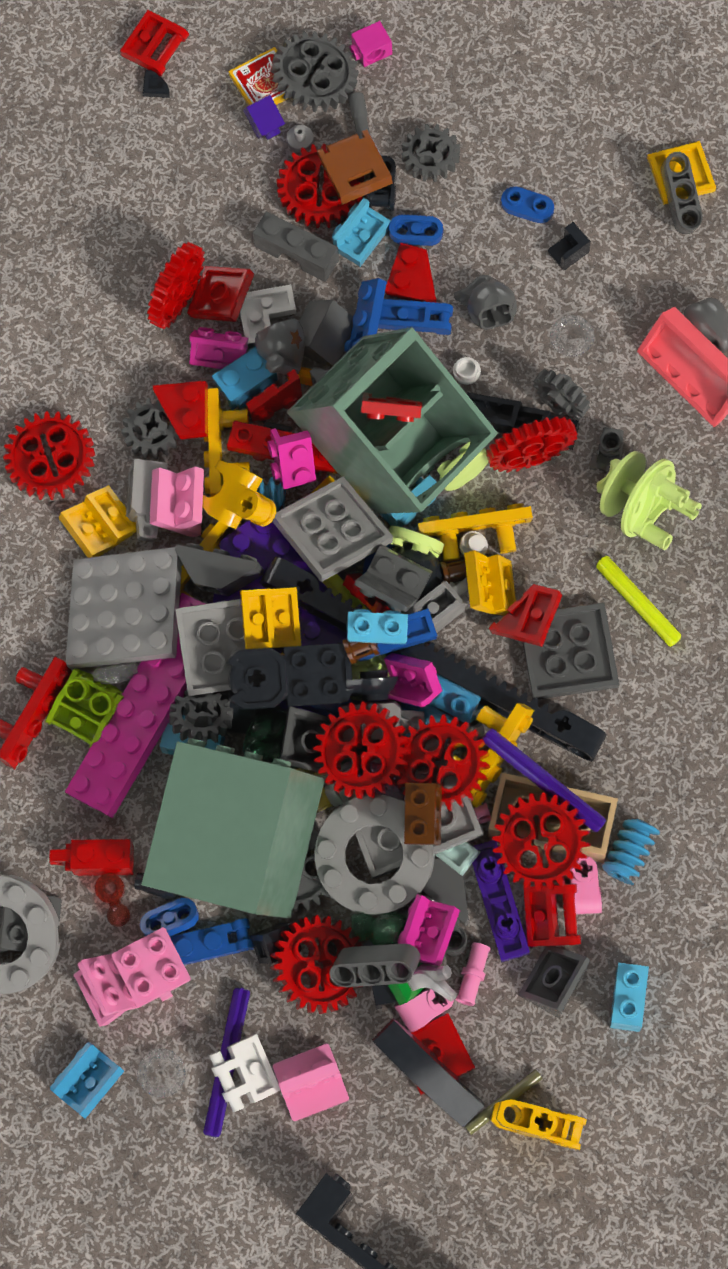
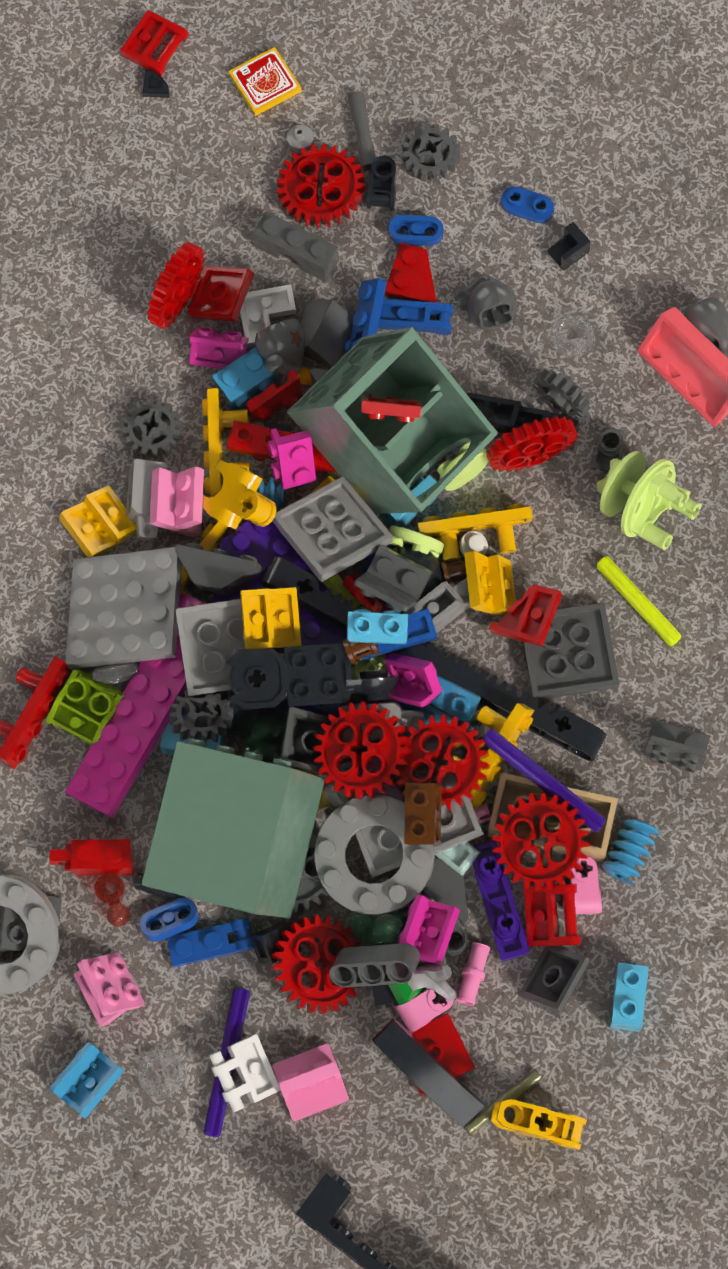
red gear [3,411,96,500] -> none
bright pink bracket [112,927,191,1007] -> none
red wing [153,381,208,439] -> none
dark purple brick [243,95,285,140] -> none
dark grey gear [271,31,359,113] -> none
dark orange container [317,129,393,205] -> none
medium azure bracket [332,198,390,267] -> none
dark pink brick [349,21,392,67] -> none
white plate [453,357,481,385] -> none
yellow tile [647,141,716,205] -> none
dark grey beam [661,152,703,234] -> none
none -> dark grey bracket [644,720,710,772]

